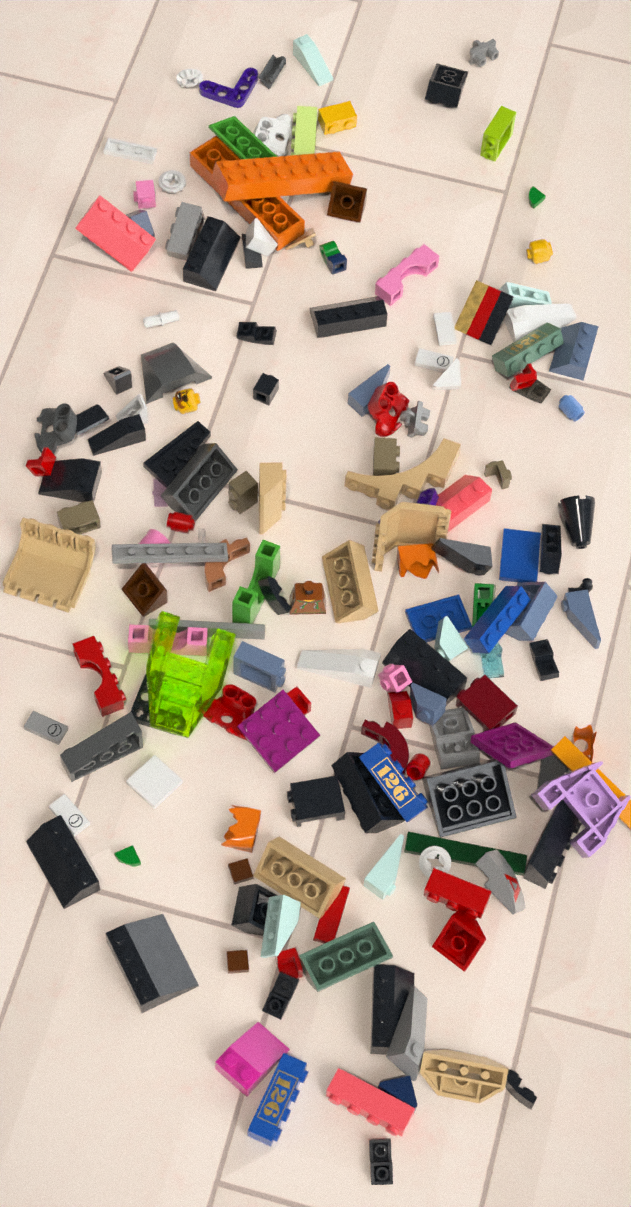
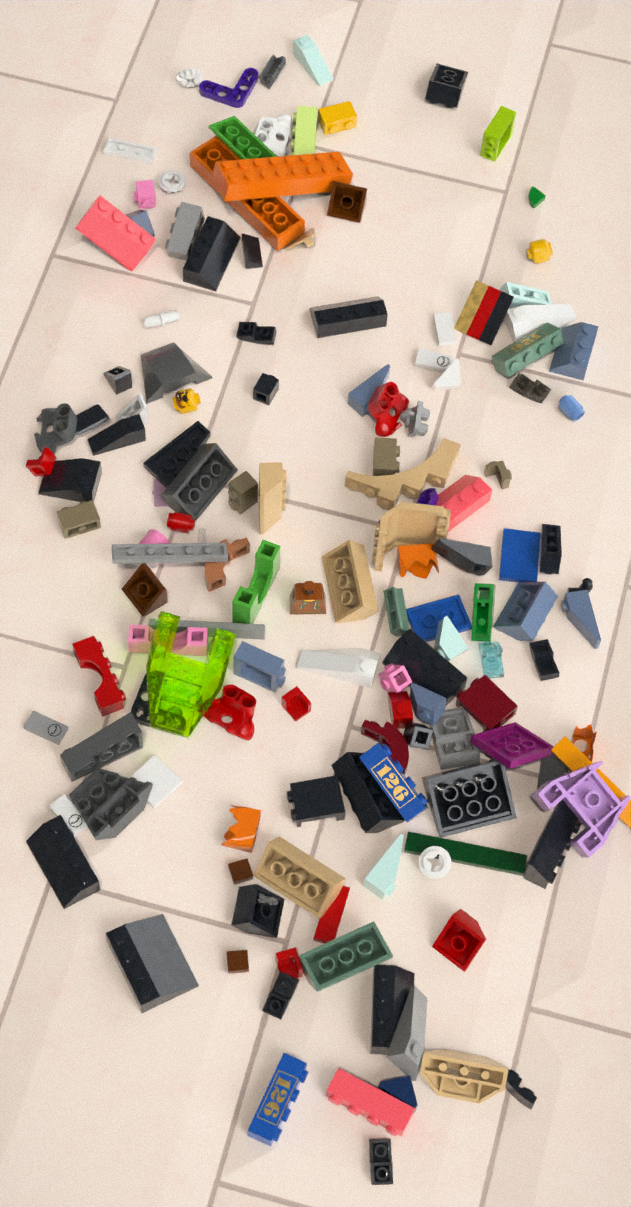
tan hinge [3,517,96,613] -> none
green tile [114,845,141,867] -> none
dark pink slope [215,1022,290,1097] -> none
magenta plate [237,690,321,773] -> none
white slope [246,218,278,256] -> none
black slope [258,576,292,615] -> none
light aqua slope [260,895,301,958] -> none
leg [319,240,347,275] -> none
bright pink arch [375,244,439,306] -> none
red brick [406,753,431,780] -> none
red slope [423,868,492,919] -> none
blue brick [464,586,531,653] -> none
light grey hips [468,38,499,67] -> none
light grey slope [476,849,526,915] -> none
red bracket [510,363,537,391] -> none
black cone [558,495,596,549] -> none
none -> dark grey wedge [69,768,153,840]
none -> sand green piece [383,587,409,637]
none -> black brick [403,721,433,749]

